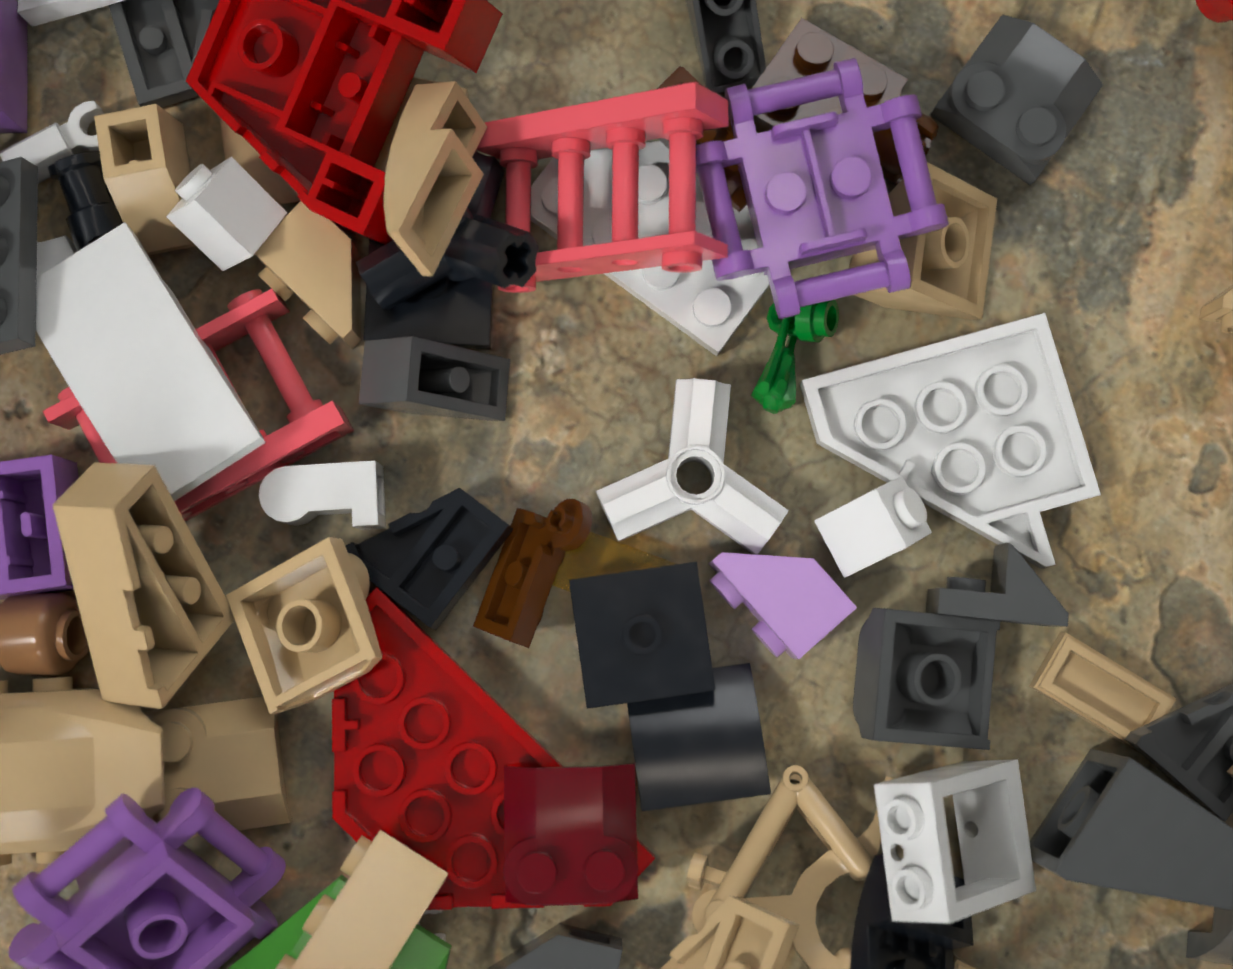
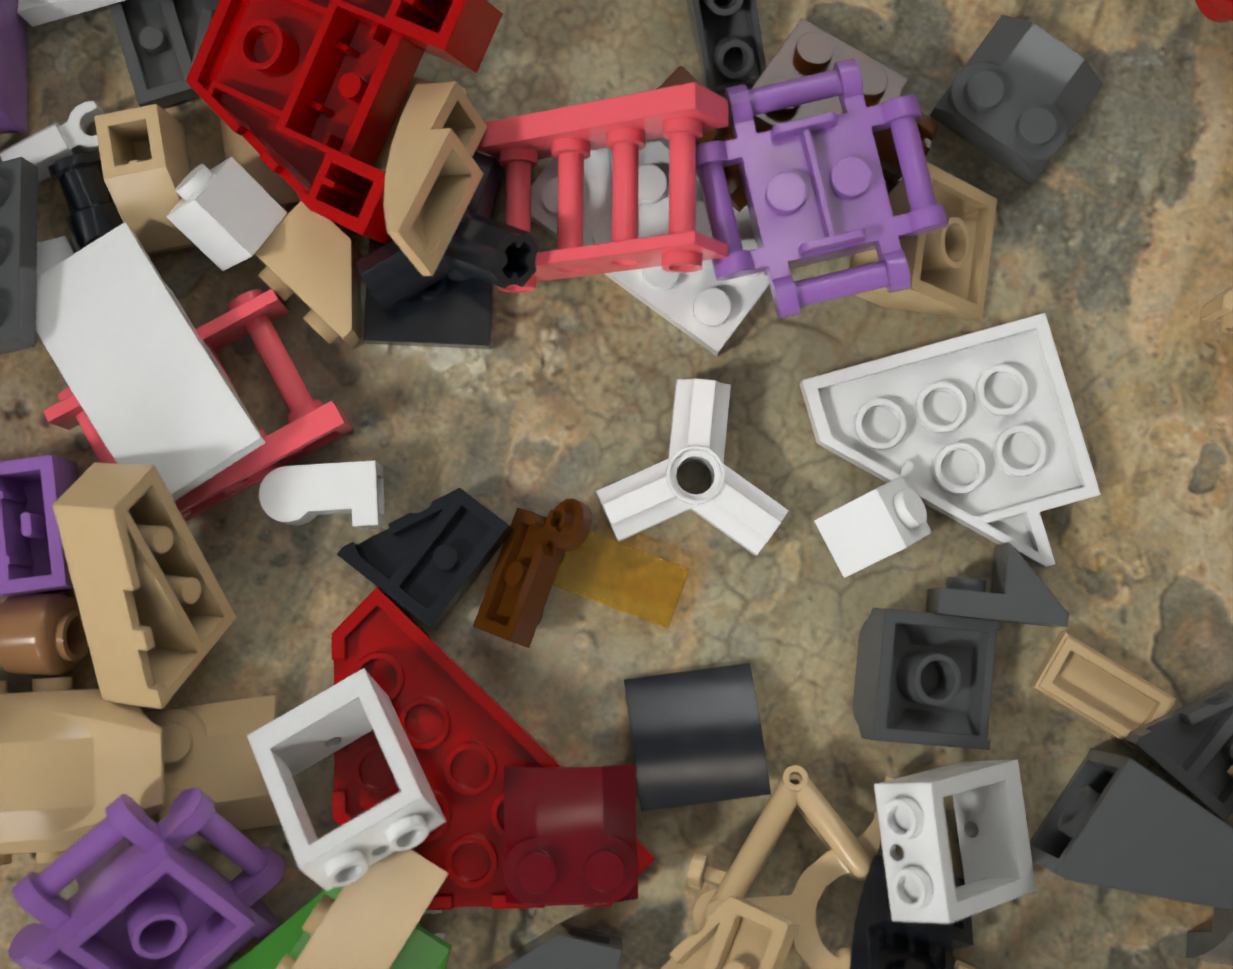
tan slope [226,537,382,714] -> none
dark grey slope [359,336,511,421] -> none
black plate [569,562,716,709] -> none
lavender slope [708,552,857,659] -> none
green piece [751,299,839,414] -> none
none -> white window [247,668,446,891]

